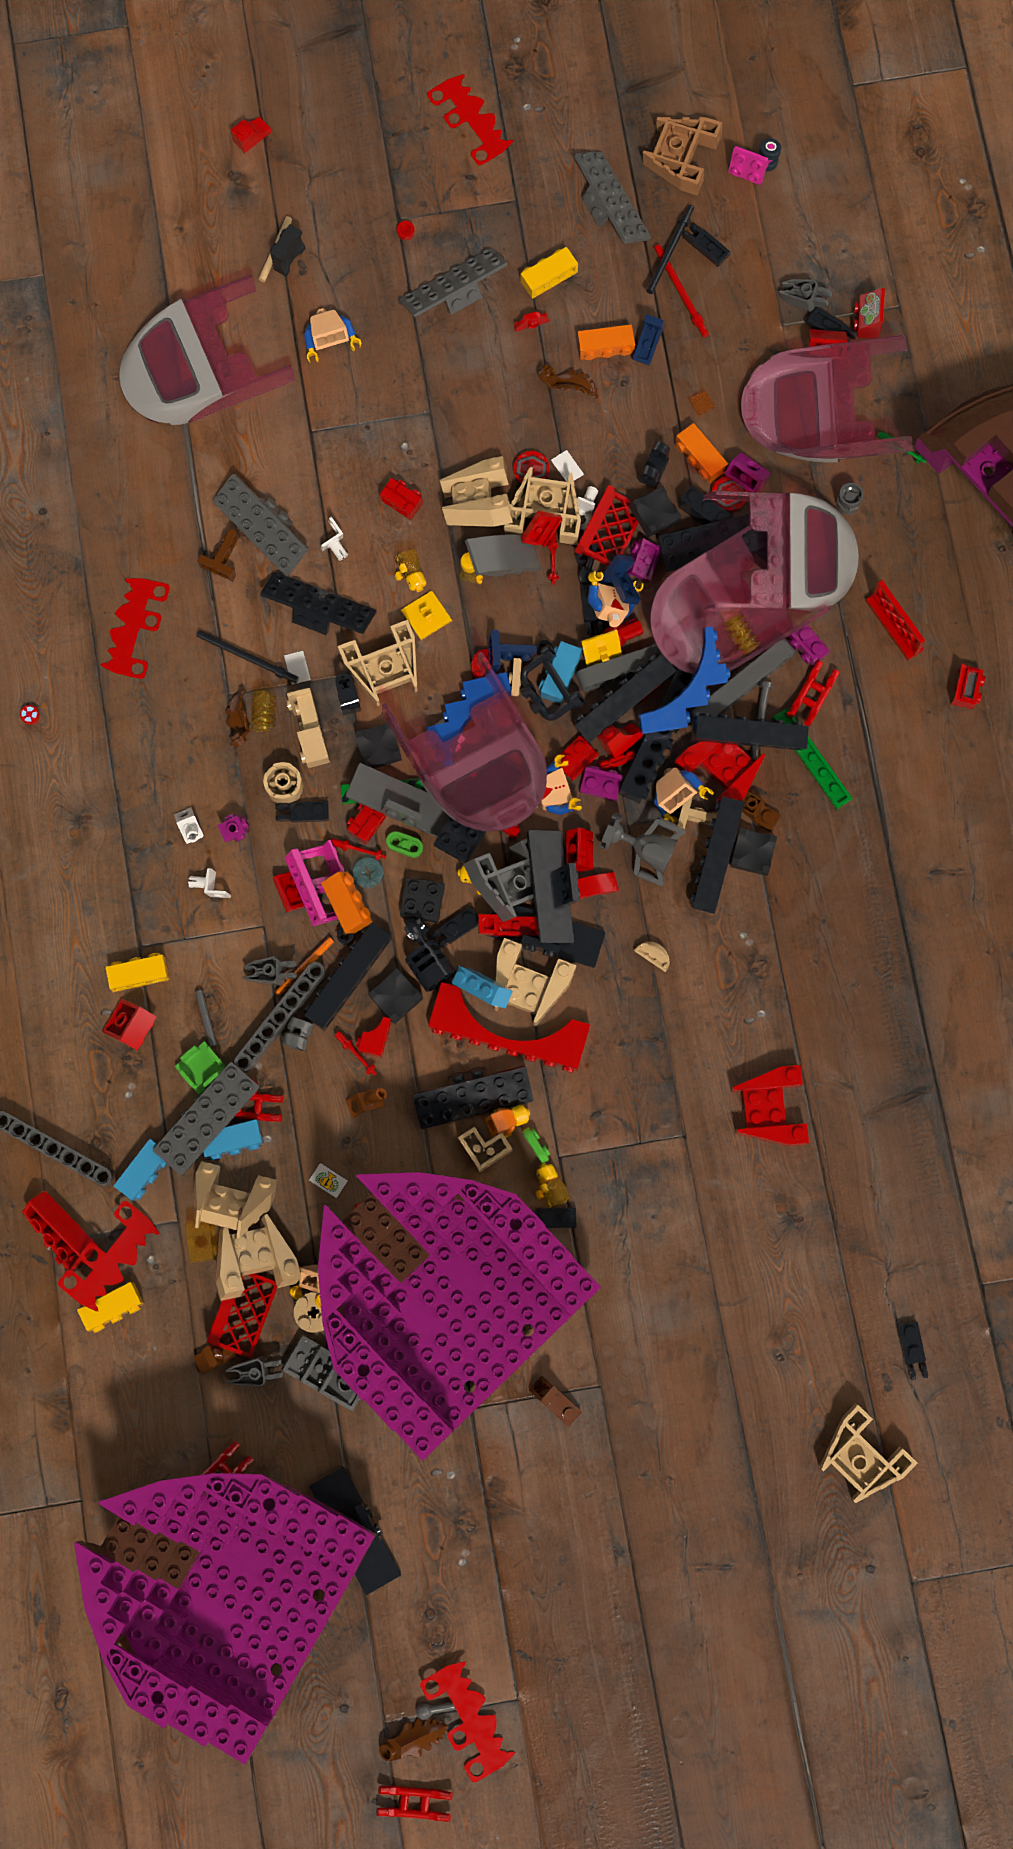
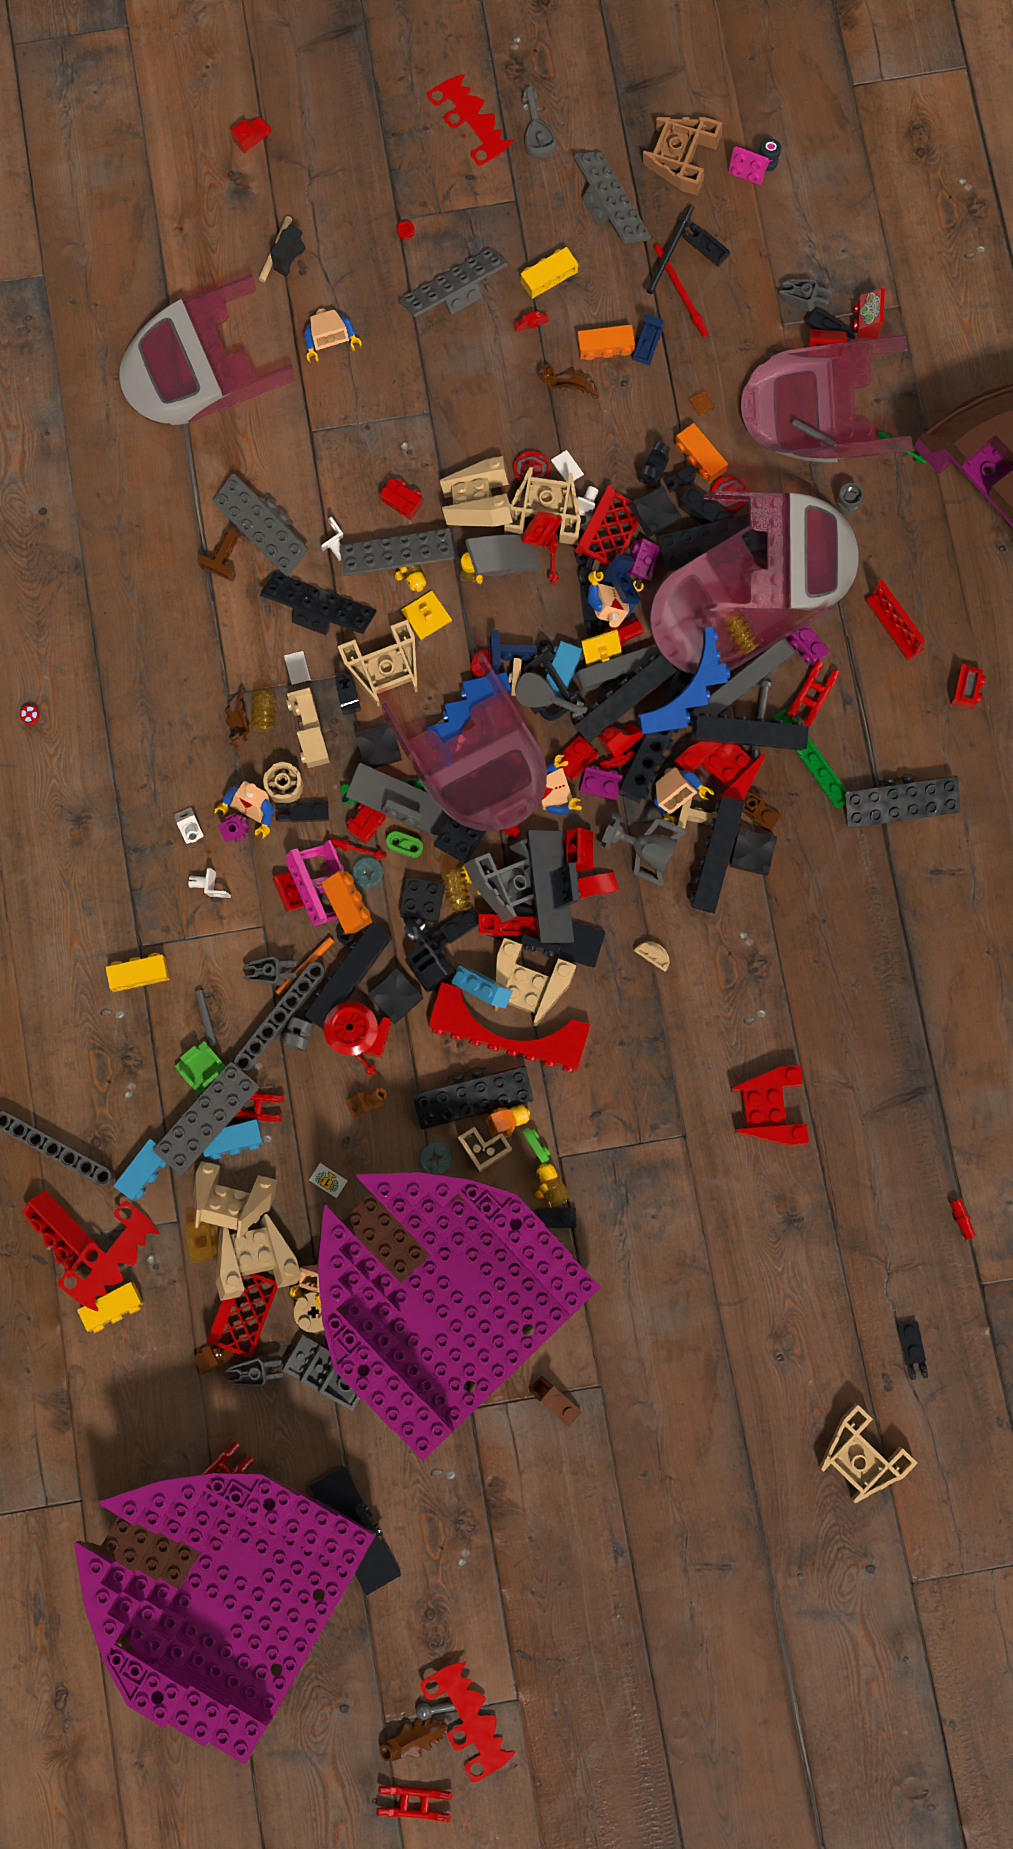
red piece [100,578,170,679] -> none
red slope [102,998,156,1051] -> none
black bar [197,630,299,683] -> none
magenta brick [725,452,771,495] -> none
none -> torso [215,781,274,839]
none -> red piece [323,1002,378,1056]
none -> dark grey bracket [339,528,455,576]
none -> clear light blue gear [421,1143,452,1174]
none -> clear yellow piece [441,869,472,911]
none -> dark grey piece [516,672,587,718]
none -> dark grey piece [522,87,557,157]
none -> black plate [664,466,697,493]
none -> dark grey bar [792,419,843,452]
none -> black bracket [845,774,960,828]
none -> red pin [950,1199,977,1241]

